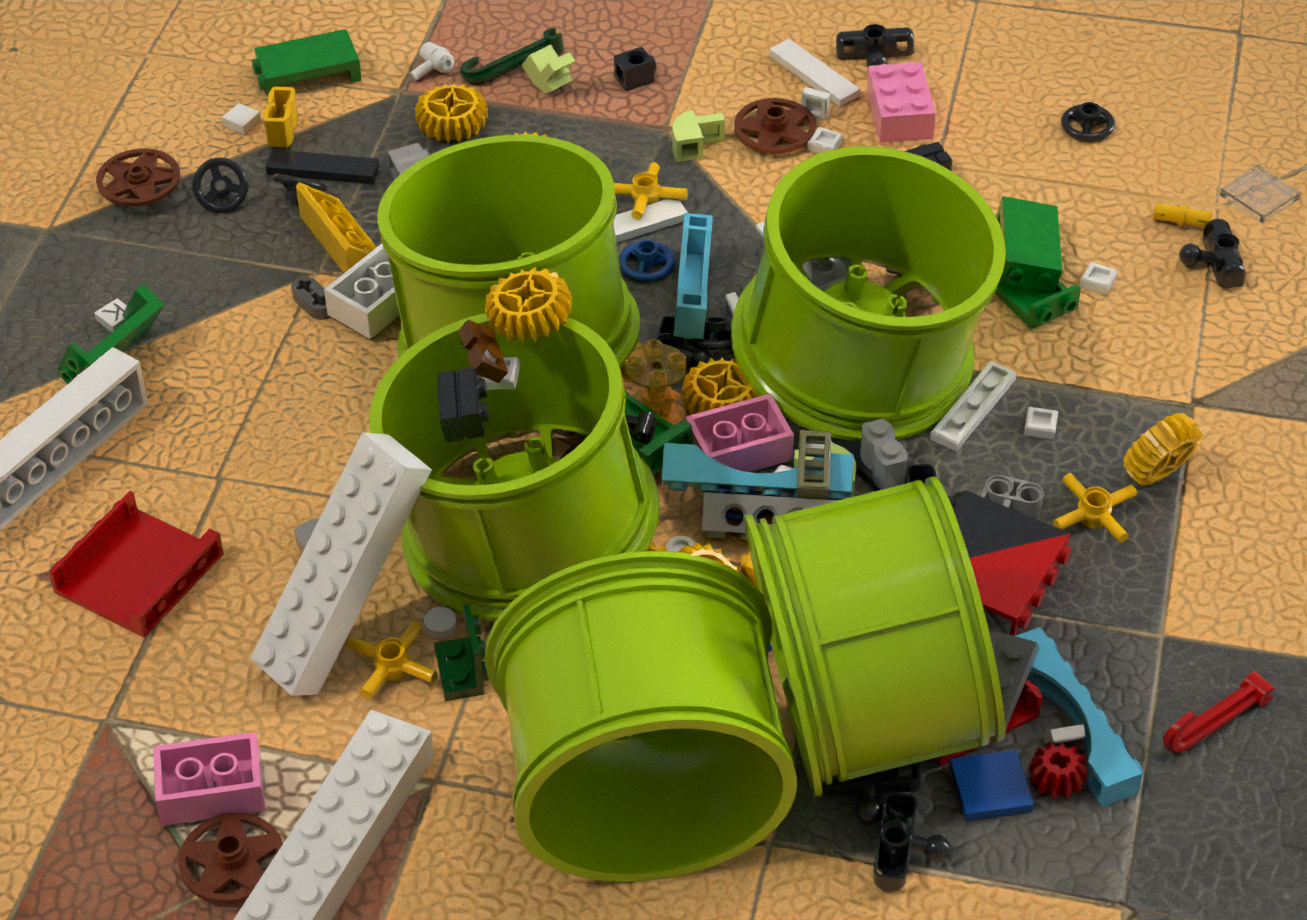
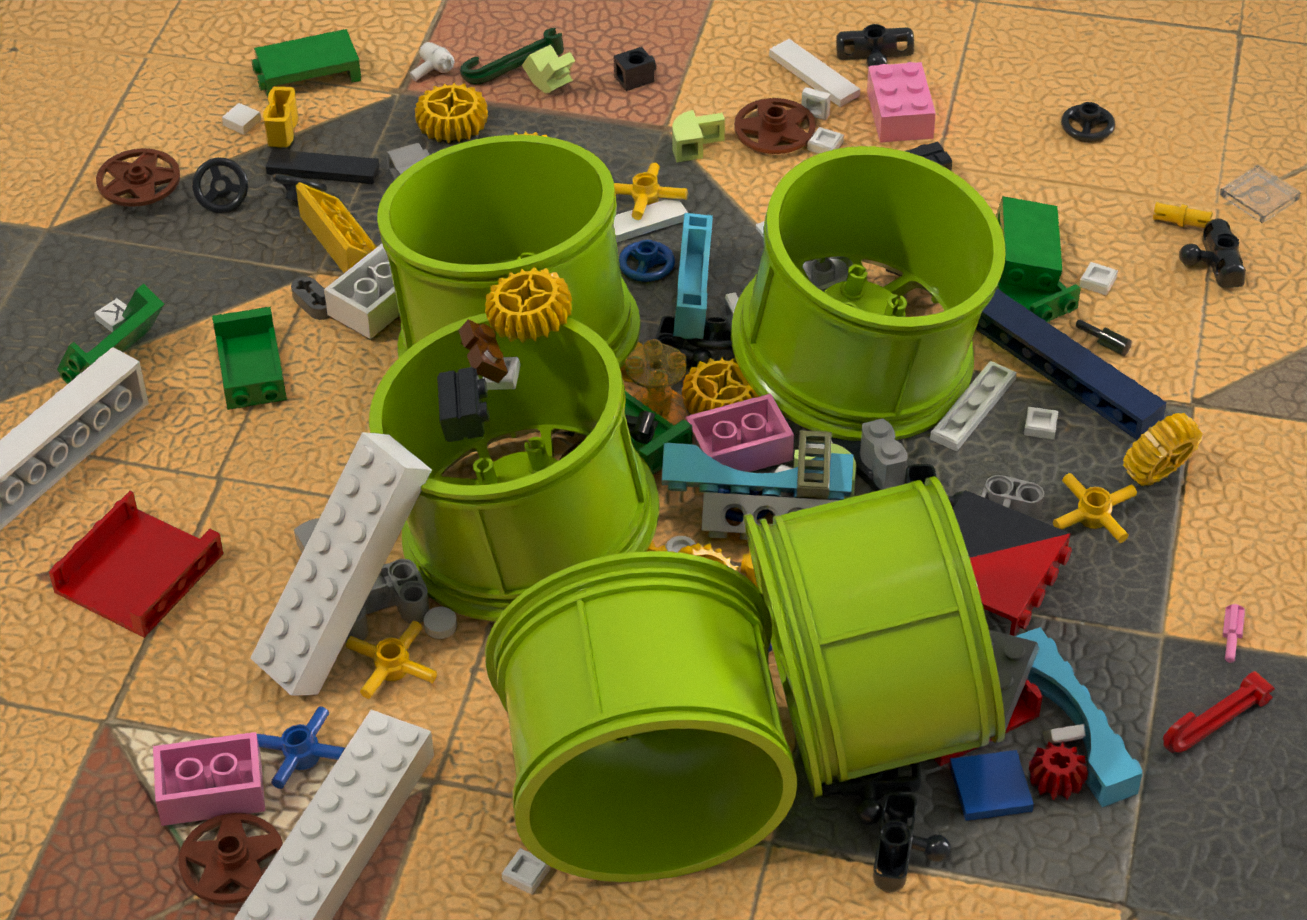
dark green bracket [434,604,489,701] -> none
none -> green panel [212,306,287,410]
none -> blue bar [257,706,346,789]
none -> light grey beam [345,559,429,643]
none -> white tile [502,848,550,895]
none -> dark blue brick [975,289,1167,440]
none -> black axle [1076,319,1132,356]
none -> bright pink axle [1223,604,1245,663]

